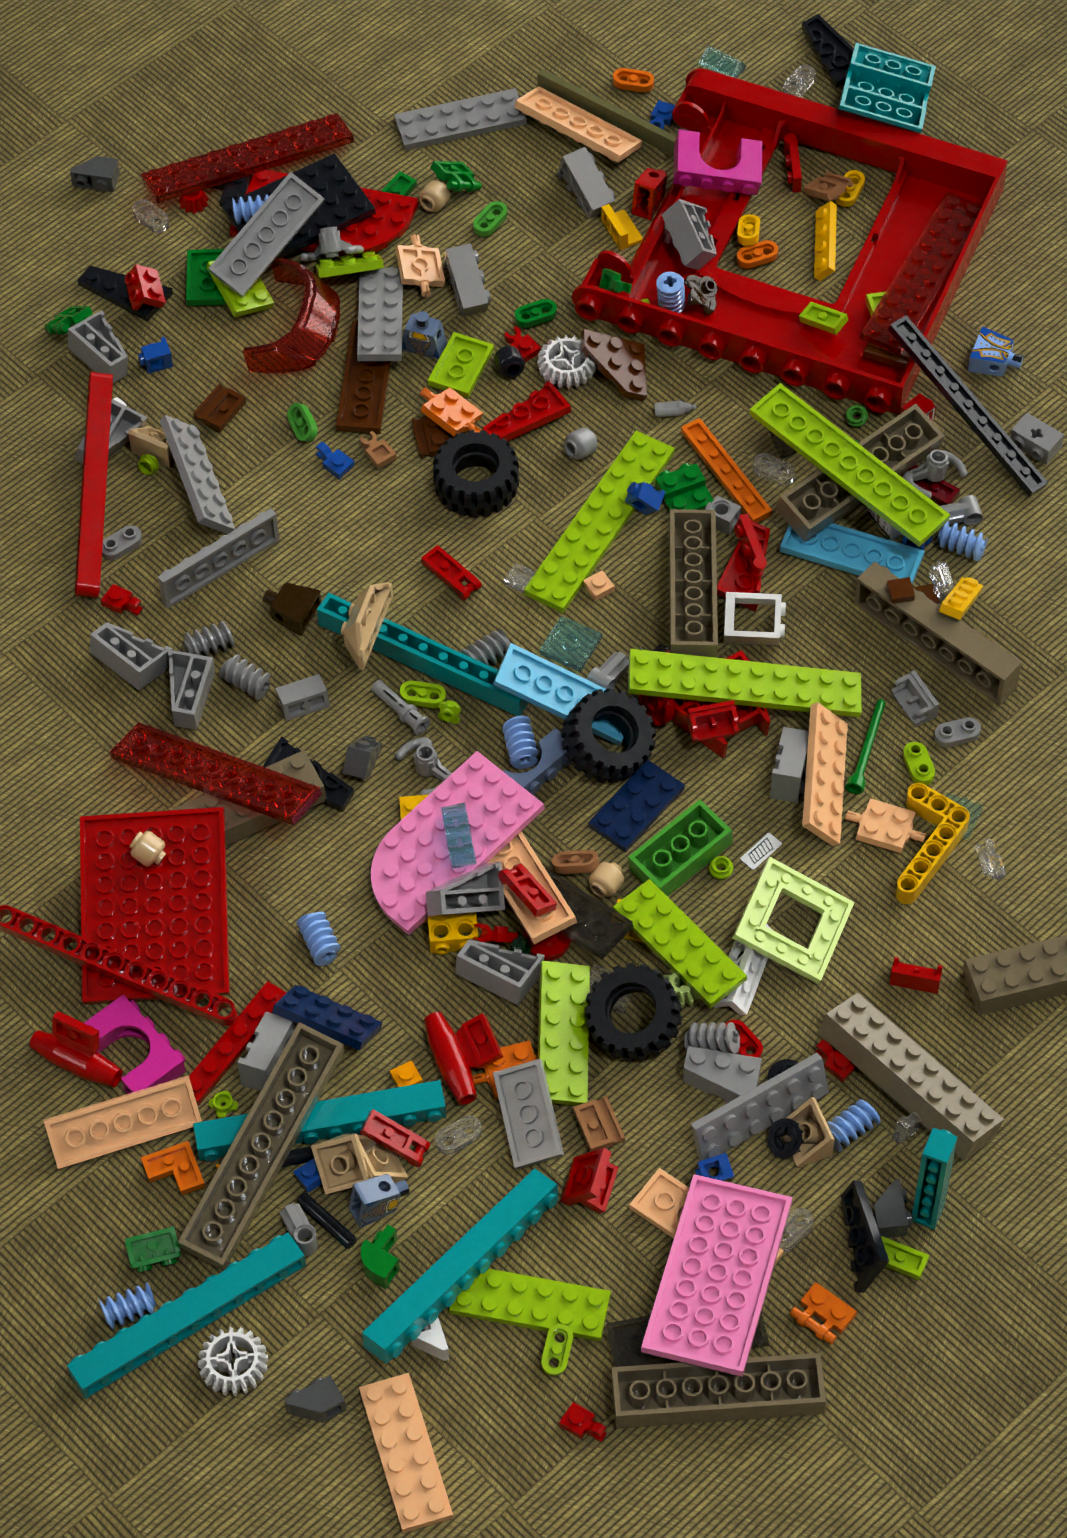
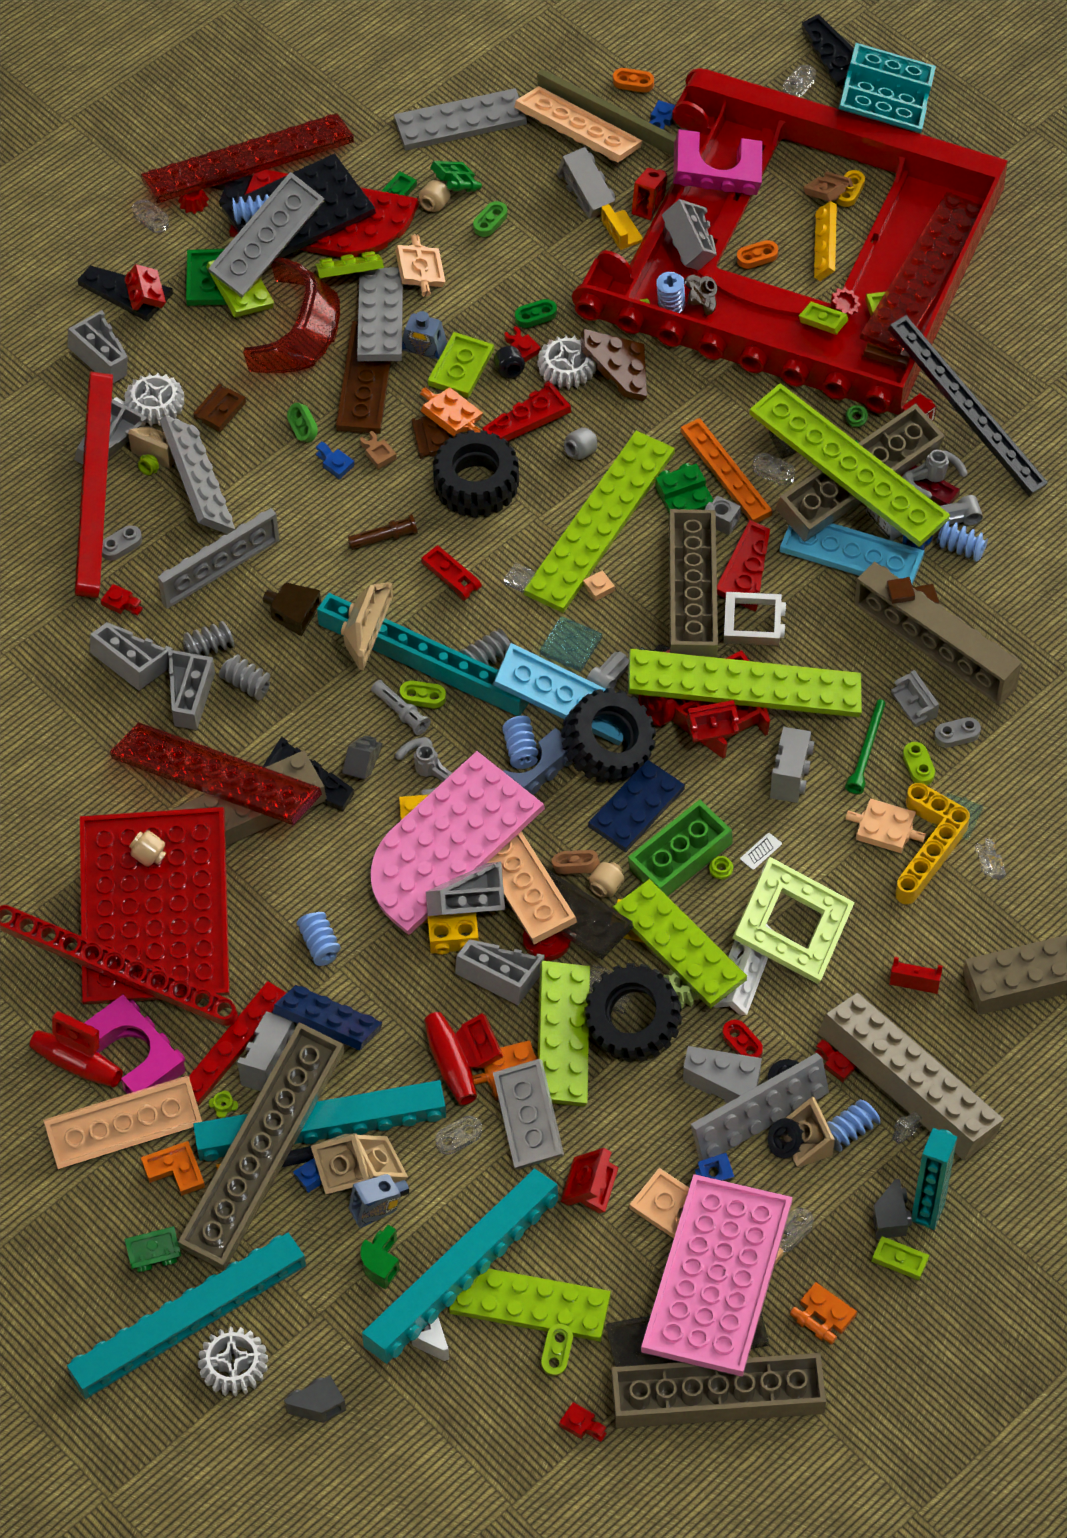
green plate [44,306,93,334] -> none
dark grey slope [70,156,120,192] -> none
light blue piece [99,1282,156,1330] -> none
blue brick [137,337,173,374] -> none
light grey hinge [275,674,330,721] -> none
light grey piece [279,1203,318,1256] -> none
black axle [297,1193,357,1249] -> none
light grey piece [300,226,364,262] -> none
light nougat plate [359,1373,453,1533] -> none
red plate [360,1109,431,1167] -> none
light orange plate [390,1060,423,1087] -> none
lime plate [437,700,461,724] -> none
clear light blue beam [441,802,477,869] -> none
light grey wedge [443,243,491,317] -> none
red plate [473,923,518,943] -> none
red plate [498,863,557,917] -> none
clear green plate [510,935,532,955] -> none
medium nougat plate [573,1096,625,1152] -> none
green plate [599,268,632,293] -> none
blue brick [625,482,665,515] -> none
light grey piece [654,400,697,418] -> none
light grey piece [684,1022,740,1054] -> none
clear light blue slope [698,45,746,78] -> none
red plate [734,513,767,580] -> none
yellow plate [737,214,760,246] -> none
red plate [783,133,802,193] -> none
light nougat plate [802,702,848,846] -> none
black wing [841,1180,889,1293] -> none
clear plate [929,561,953,600] -> none
yellow plate [939,577,984,620] -> none
torso [968,327,1023,376] -> none
light grey brick [1010,413,1064,465] -> none
none -> white gear [124,373,184,426]
none -> reddish brown pin [348,514,418,550]
none -> piece [831,287,861,317]

